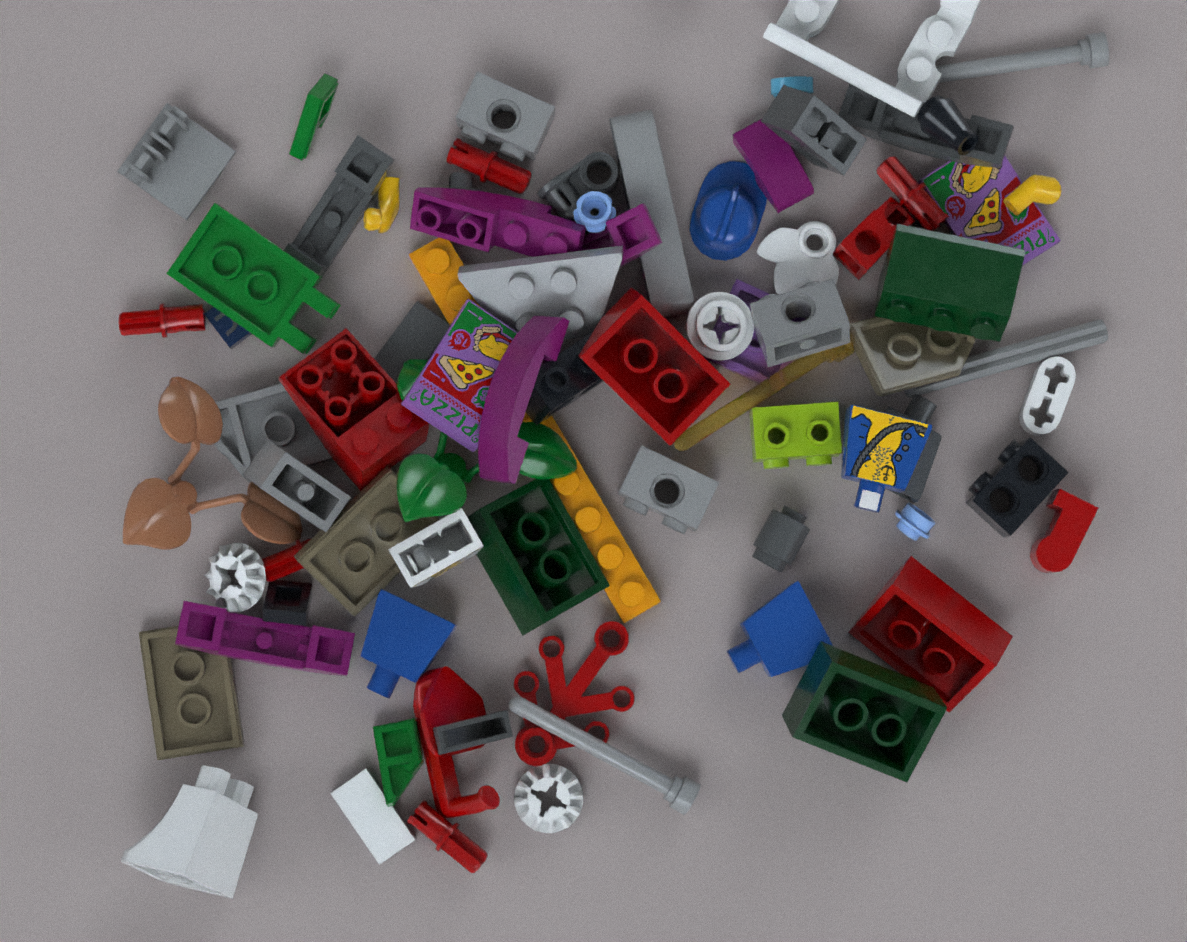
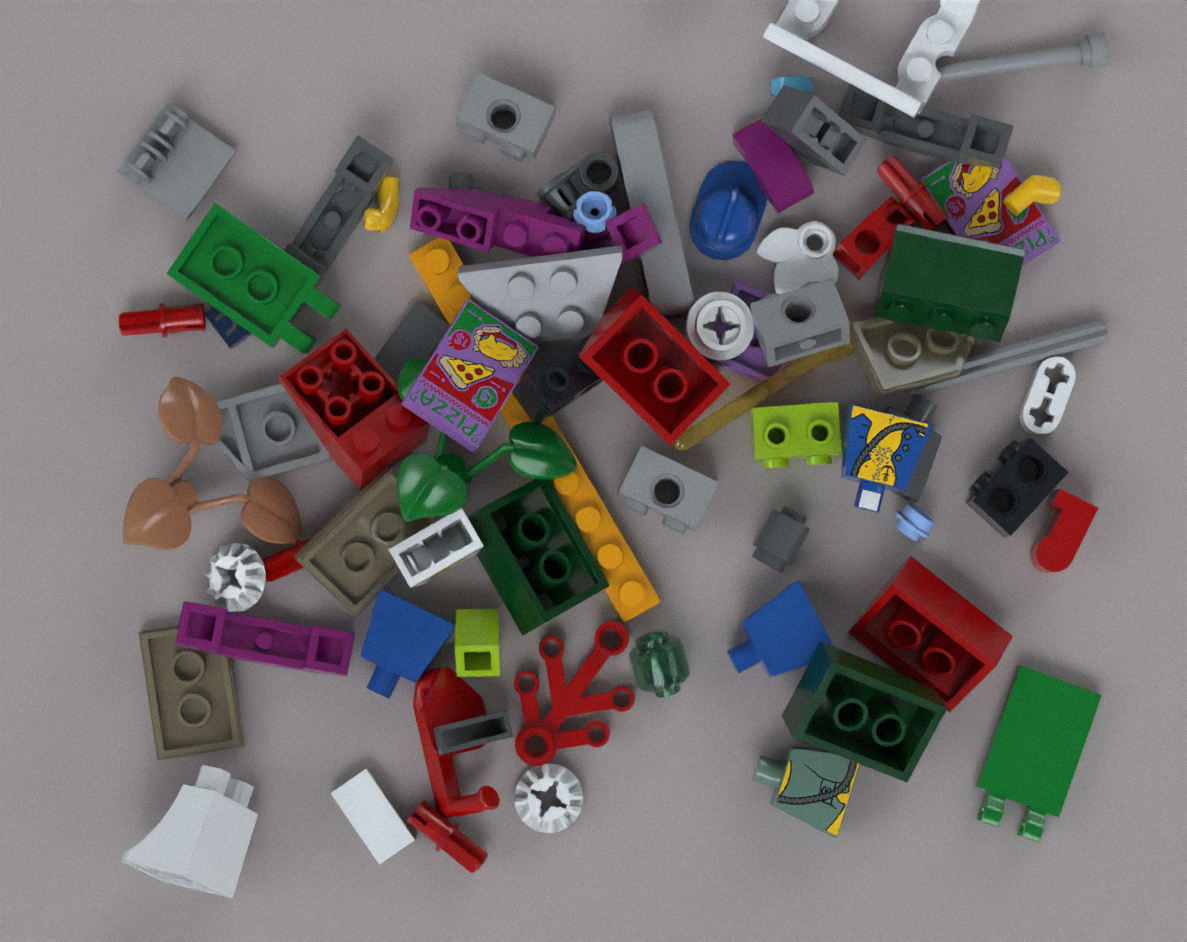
light grey brick [243,439,351,532] -> none
black plate [263,580,313,626] -> none
green tile [289,73,339,160] -> none
green tile [373,718,424,807] -> none
red axle [446,138,532,194] -> none
magenta slope [478,316,570,484] -> none
light grey piece [509,696,701,815] -> none
black cone [917,96,979,155] -> none
none -> lime brick [455,609,501,677]
none -> clear green head [629,630,690,698]
none -> sand green torso [752,746,860,838]
none -> green tile [975,665,1102,842]

